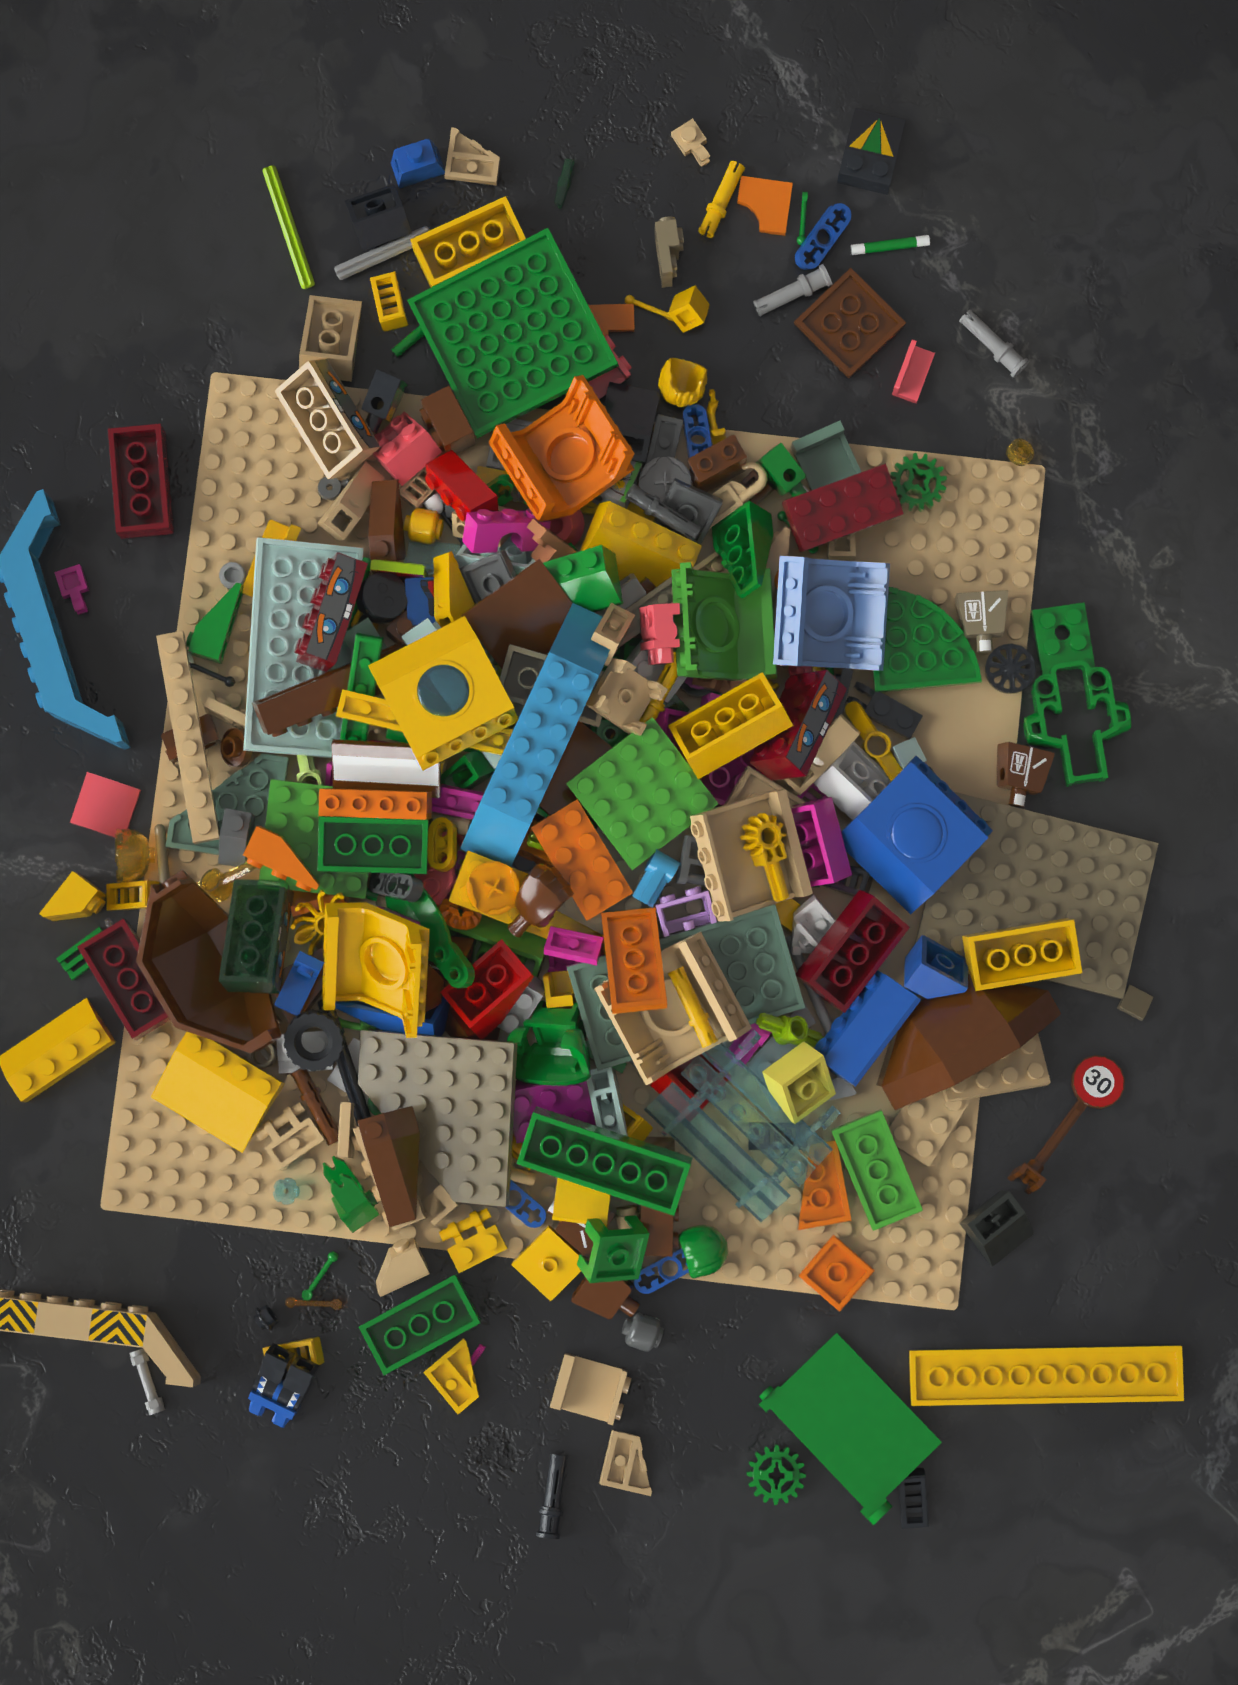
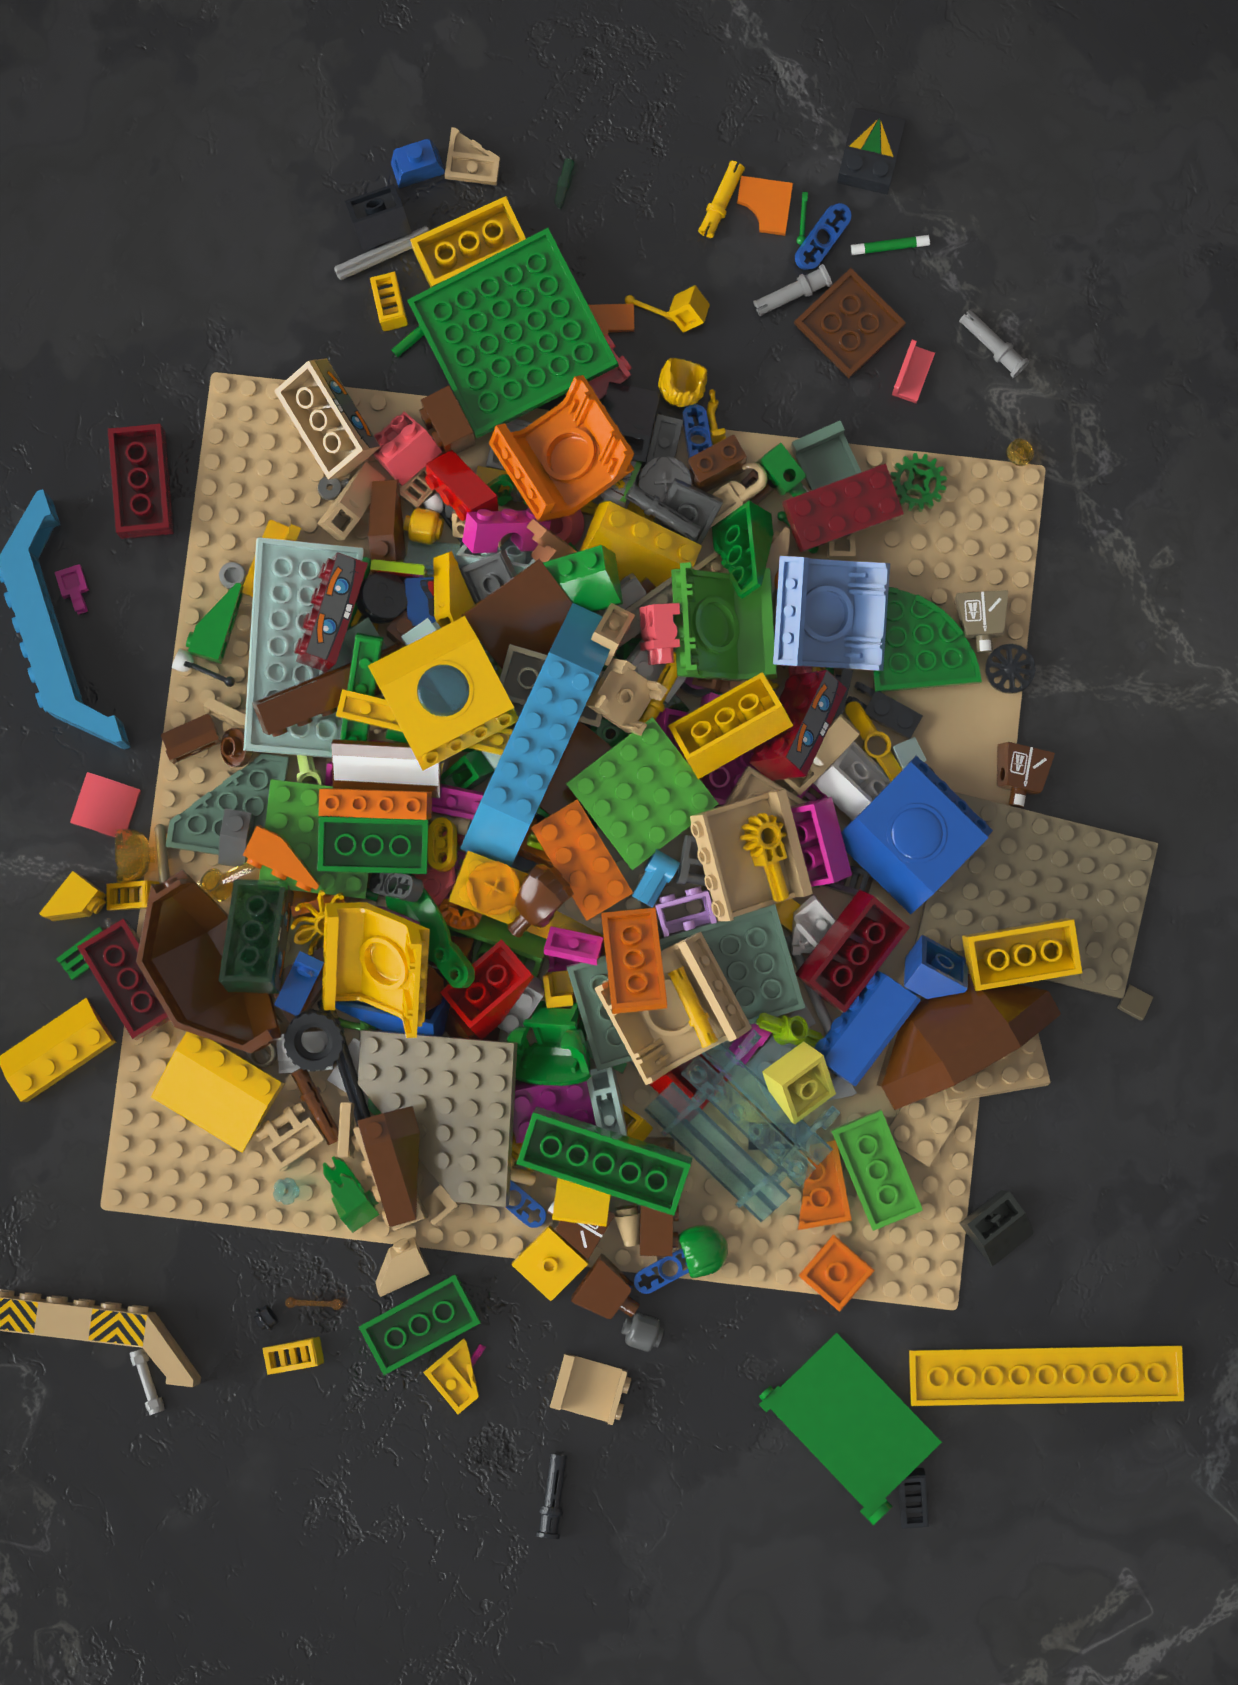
tan plate [156,631,220,844] -> none
hips [248,1343,320,1428] -> none
lime axle [263,165,315,289] -> none
tan slope [299,295,362,382] -> none
green hinge [302,1251,338,1300] -> none
black torso [362,369,408,434] -> none
yellow plate [439,1208,508,1273] -> none
green panel [577,1215,650,1283] -> none
tan wing [599,1430,652,1496] -> none
dark tan plate [655,216,684,288] -> none
tan plate [671,119,710,167] -> none
green gear [746,1444,806,1505] -> none
piece [1007,1055,1125,1195] -> none
green piece [1023,602,1131,787] -> none

